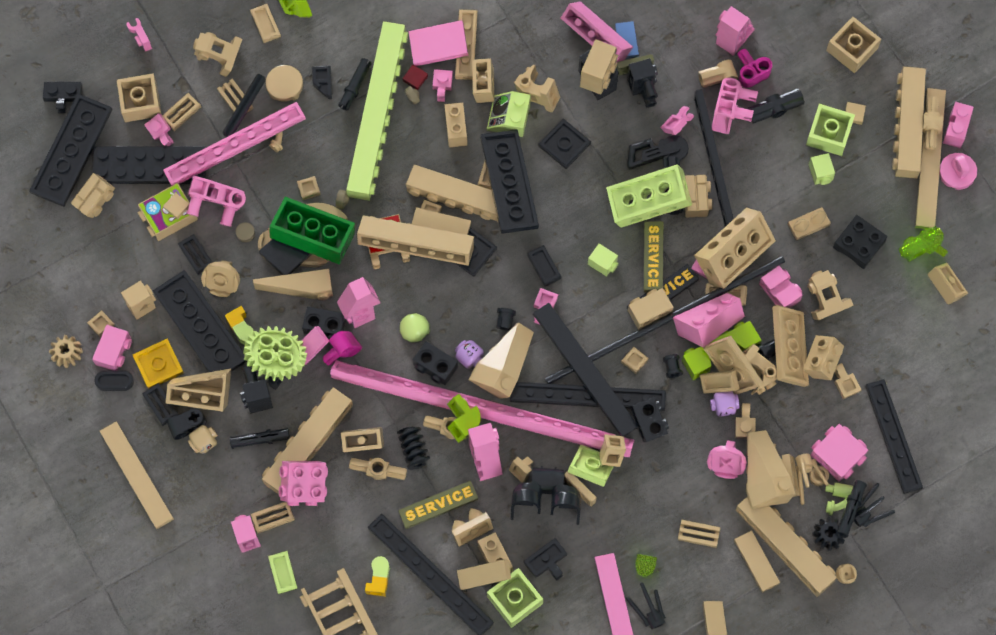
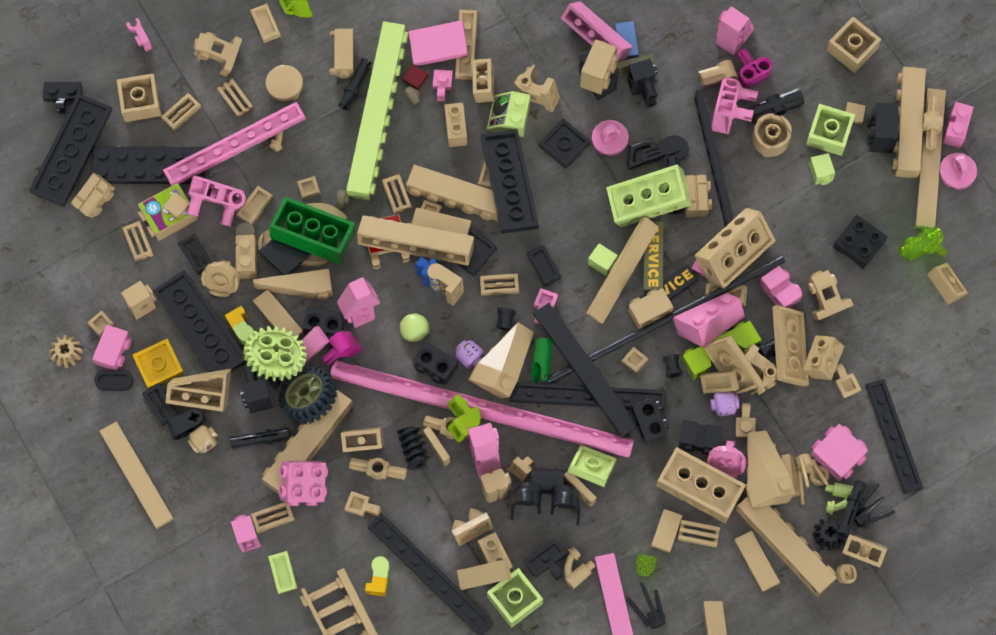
bright pink plate [145,113,174,146] -> none
black axle [223,74,266,137] -> none
black tile [312,66,332,100] -> none
olive tile [398,480,478,529] -> none
tan brick [599,434,626,467] -> none
bright pink plate [661,106,694,135] -> none
tan tile [788,207,831,240] -> none
none -> tan tile [122,221,154,262]
none -> tan tile [236,186,274,225]
none -> tan brick [236,235,257,279]
none -> tan tile [253,289,303,336]
none -> black wheel [278,367,337,425]
none -> tan brick [329,28,354,79]
none -> tan plate [344,491,382,517]
none -> tan tile [382,174,412,215]
none -> tan hips [415,257,464,306]
none -> tan tile [423,426,450,466]
none -> tan tile [480,273,519,296]
none -> tan brick [481,469,512,503]
none -> green piece [532,338,553,383]
none -> tan plant [564,547,595,589]
none -> tan tile [586,216,659,324]
none -> bright pink tile [592,120,629,157]
none -> tan tile [651,509,683,553]
none -> tan brick [656,447,746,524]
none -> black brick [678,420,722,456]
none -> tan brick [752,113,792,158]
none -> tan brick [842,533,888,568]
none -> black brick [867,103,899,153]

